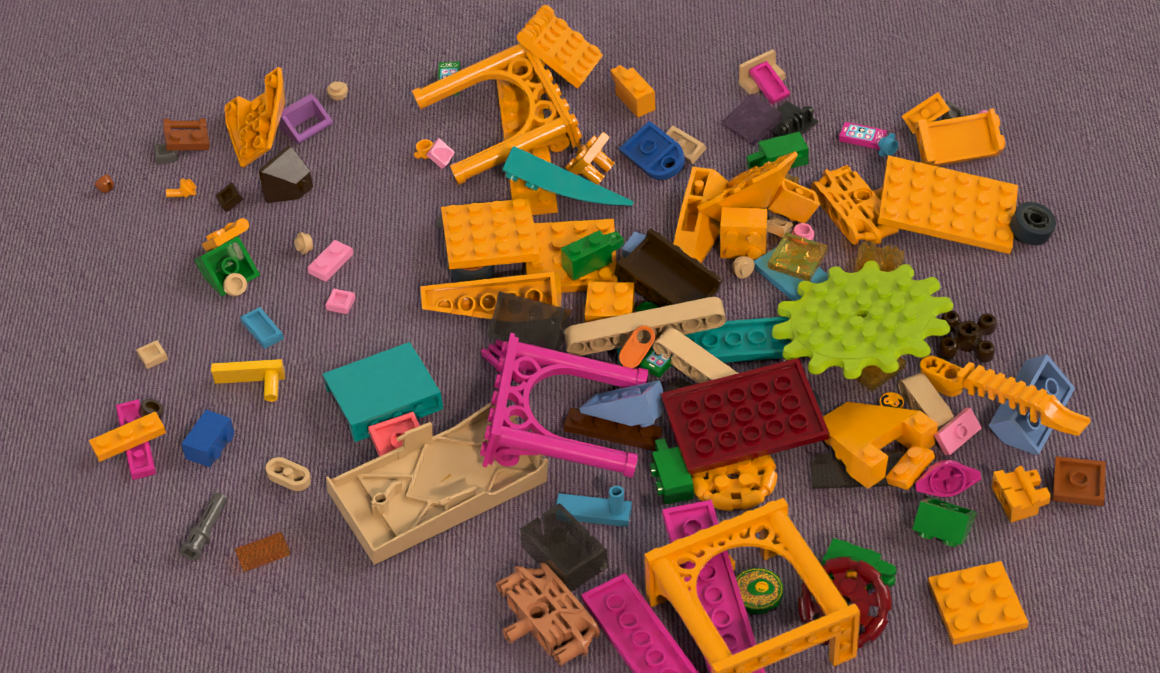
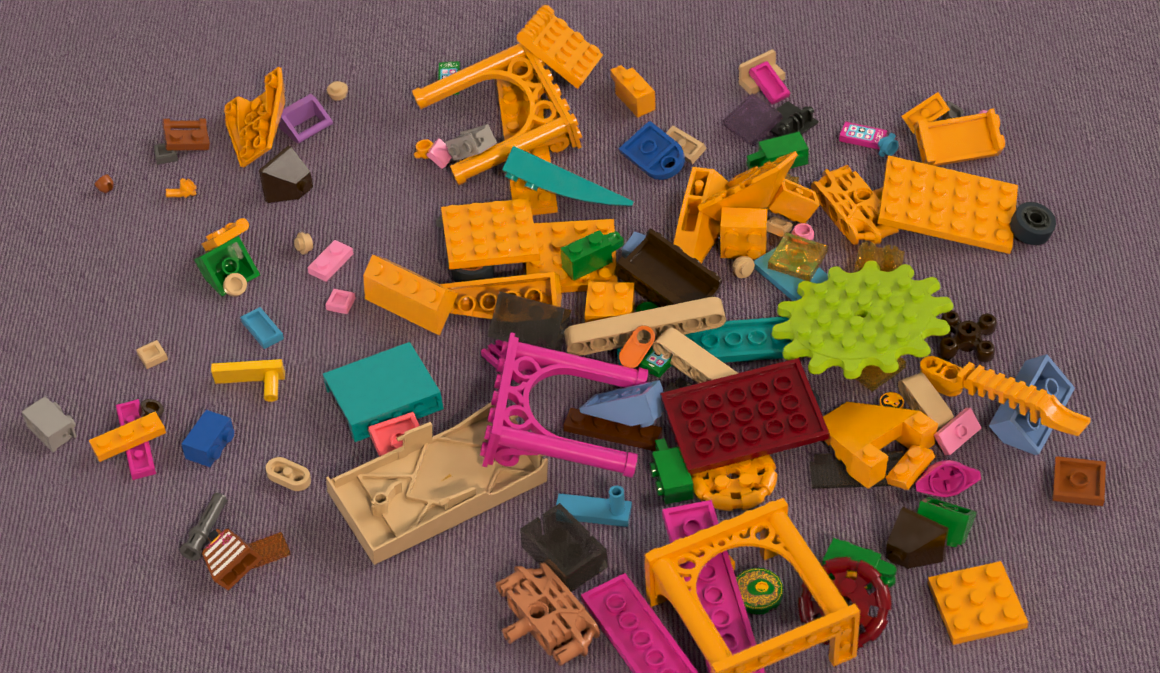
dark brown tile [215,182,244,212] -> none
light orange plate [565,132,615,185] -> none
light orange hips [991,465,1051,523] -> none
none -> light grey hinge [21,396,77,452]
none -> dark orange torso [202,529,263,591]
none -> light orange slope [363,254,458,335]
none -> light grey hinge [445,124,497,161]
none -> dark brown slope [886,507,949,569]

